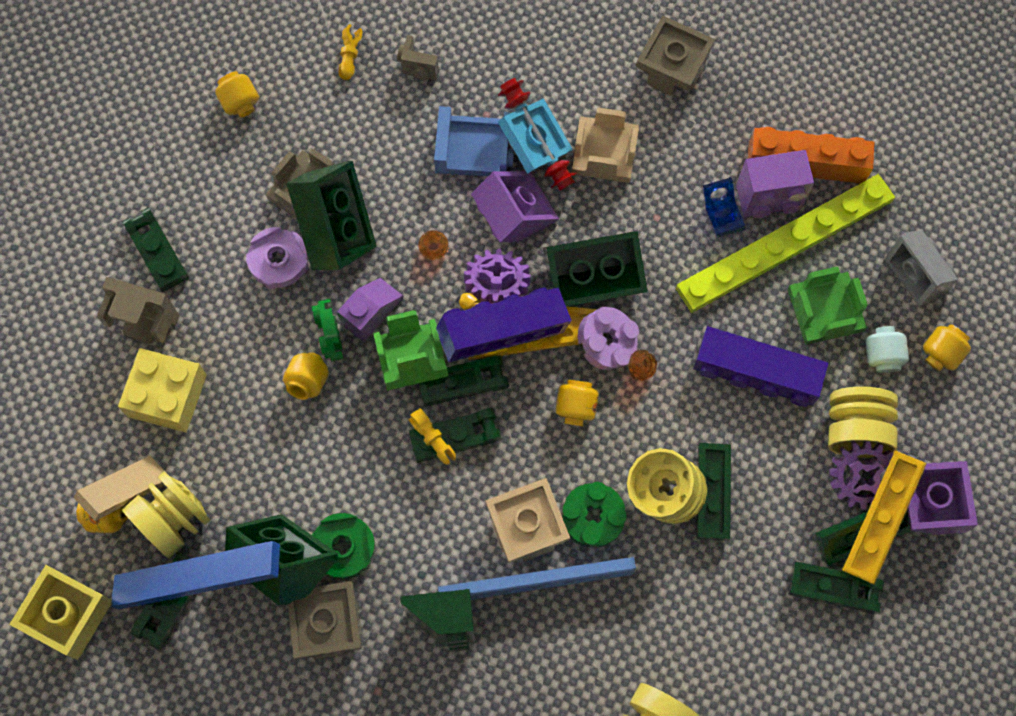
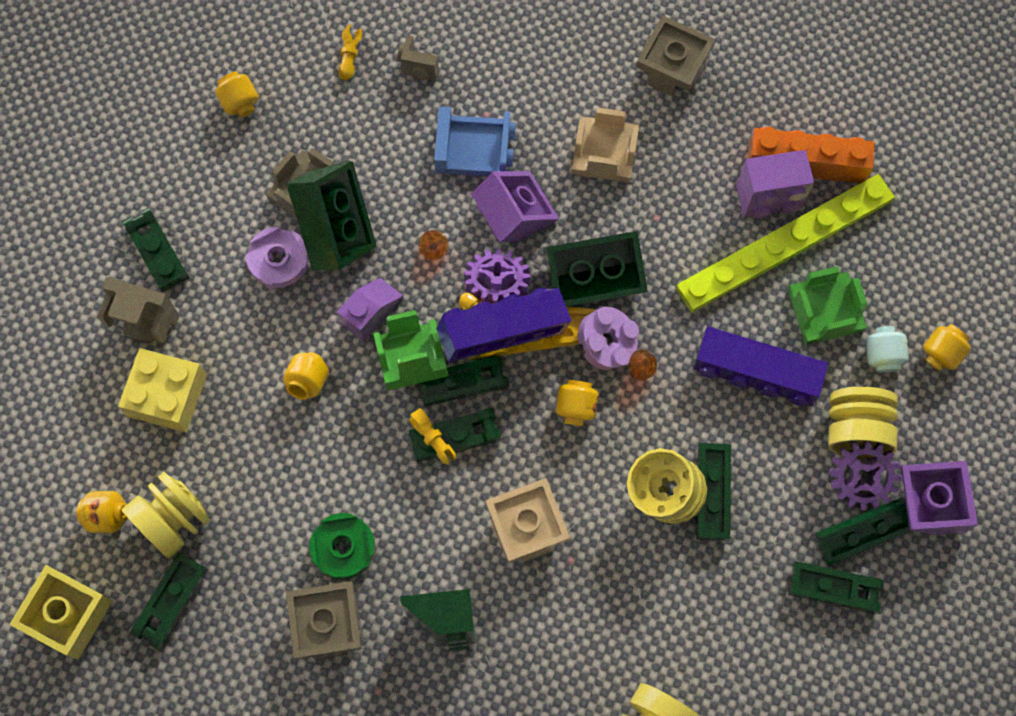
tan tile [74,456,168,521] -> none
blue tile [111,541,280,610] -> none
dark green slope [225,514,338,605] -> none
green plate [312,299,344,362] -> none
medium blue tile [438,557,636,600] -> none
medium azure plate [497,78,577,191] -> none
green plate [562,482,627,548] -> none
clear blue bracket [703,177,746,238] -> none
yellow tile [842,451,927,585] -> none
light grey slope [885,230,958,308] -> none

